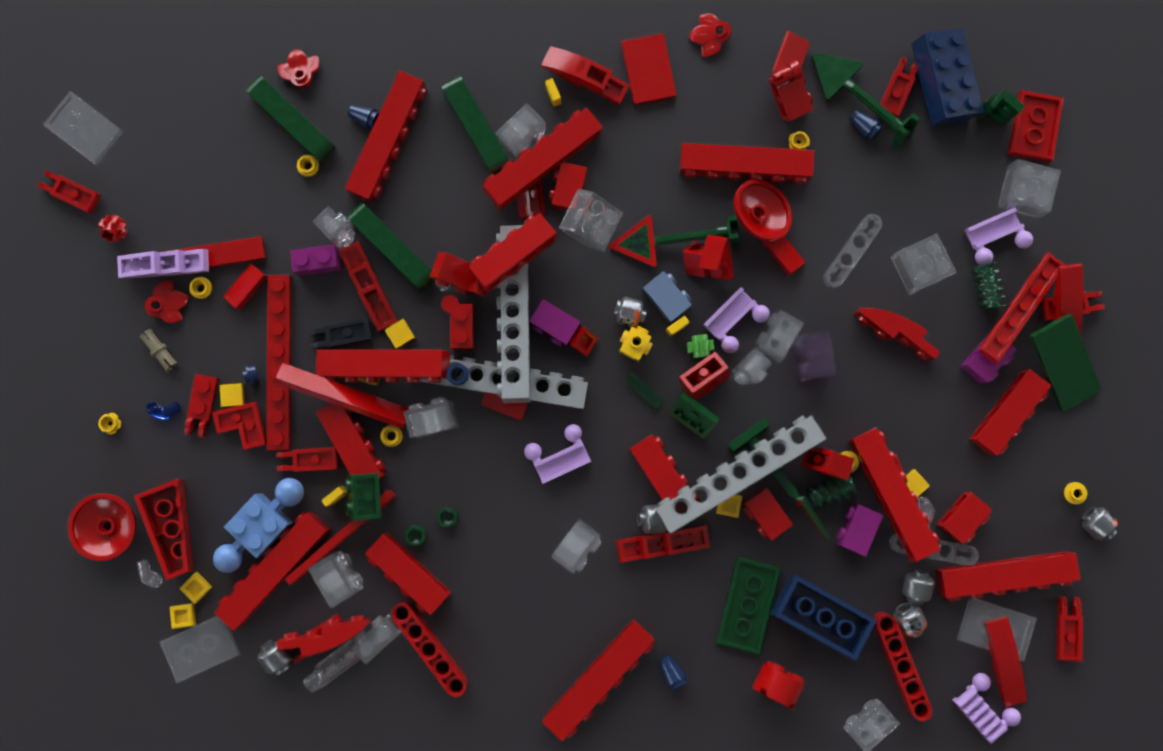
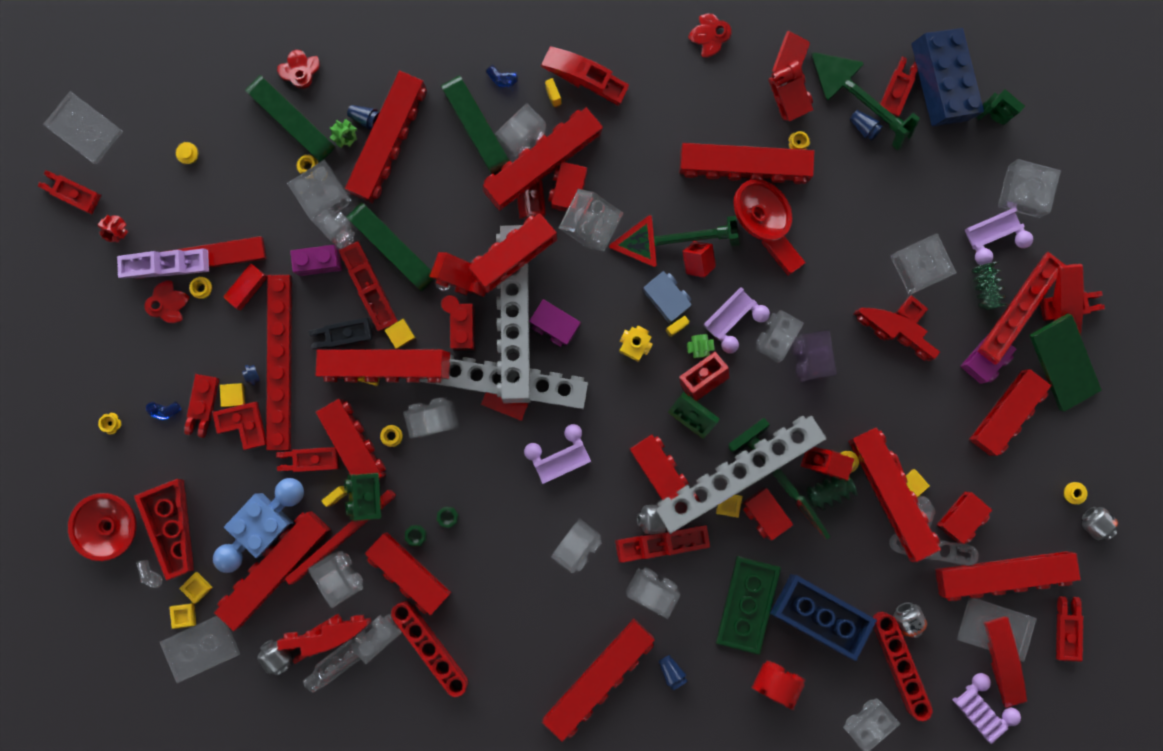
dark tan pin [139,329,178,372] -> none
red tile [274,363,410,429] -> none
dark blue cone [447,363,469,386] -> none
red plate [568,325,599,357] -> none
flat silver head [613,296,647,328] -> none
red tile [621,33,677,106] -> none
clear green axle [625,373,663,408] -> none
red slope [699,235,734,280] -> none
clear brick [732,348,772,386] -> none
clear beam [824,214,882,288] -> none
magenta brick [836,503,883,557] -> none
flat silver head [902,569,935,605] -> none
red tile [1008,90,1064,163] -> none
none -> yellow plate [176,142,198,164]
none -> clear brick [287,160,353,225]
none -> bright green gear [329,119,358,148]
none -> clear blue arm [486,65,518,87]
none -> clear brick [626,567,681,619]
none -> red tile [896,295,928,323]

